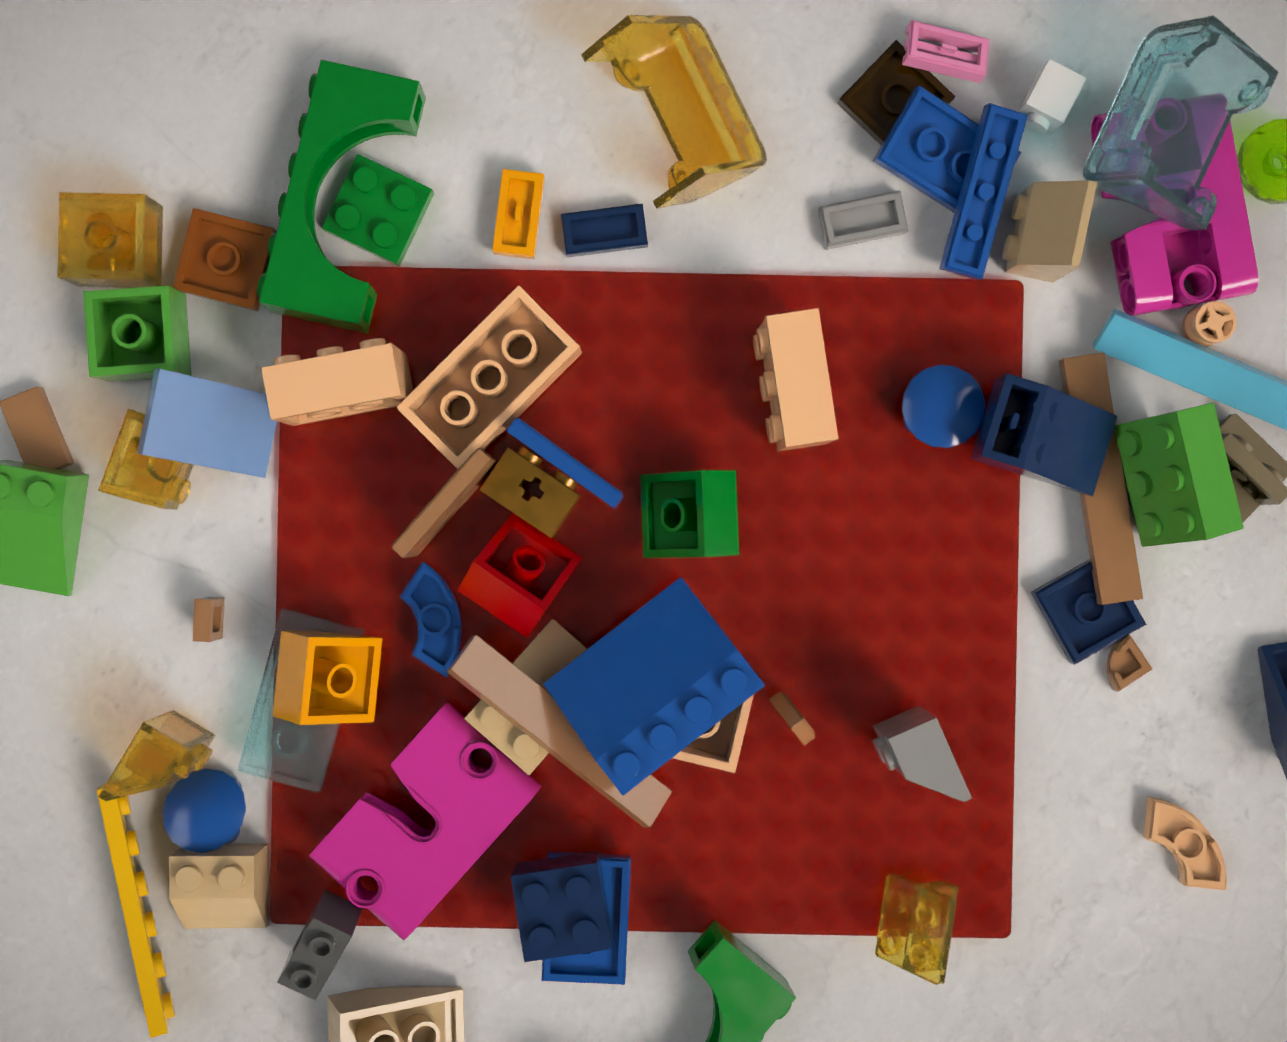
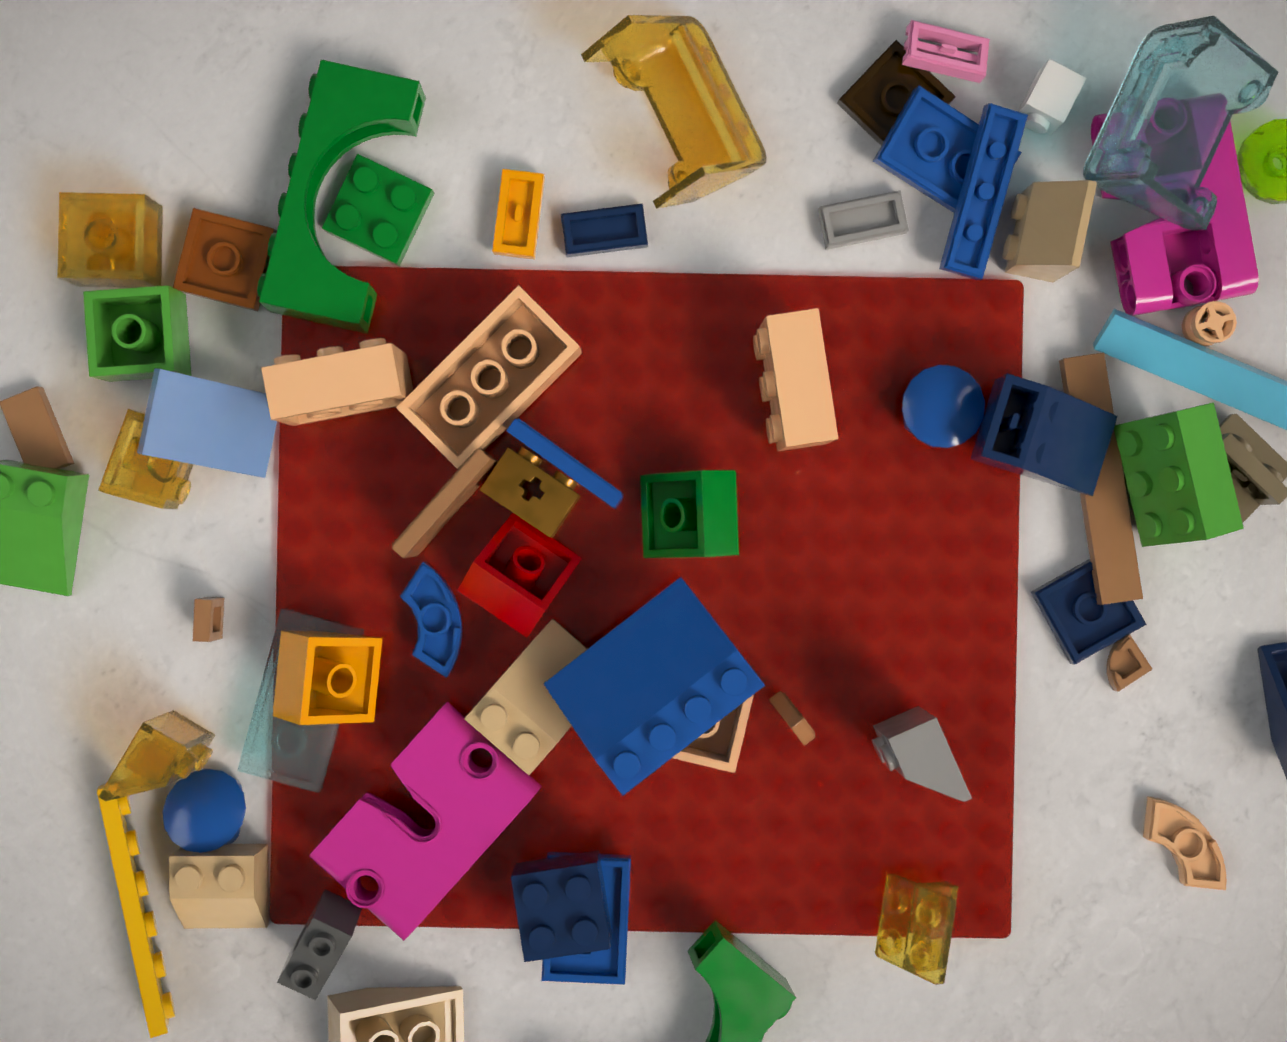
medium nougat tile [446,635,672,828] -> none

